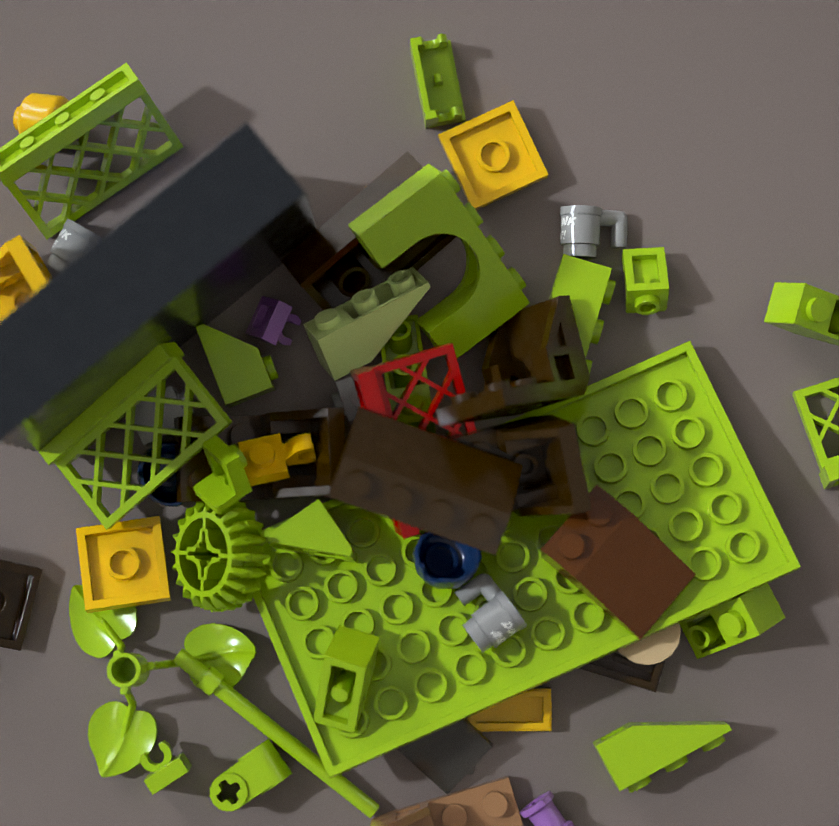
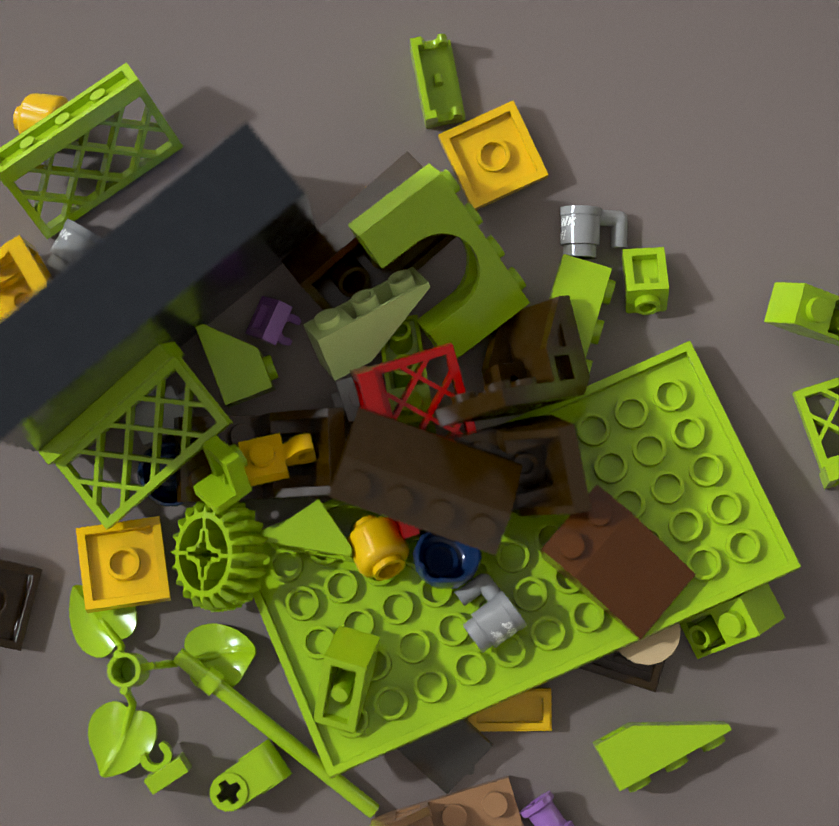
none -> yellow head [347,515,409,581]

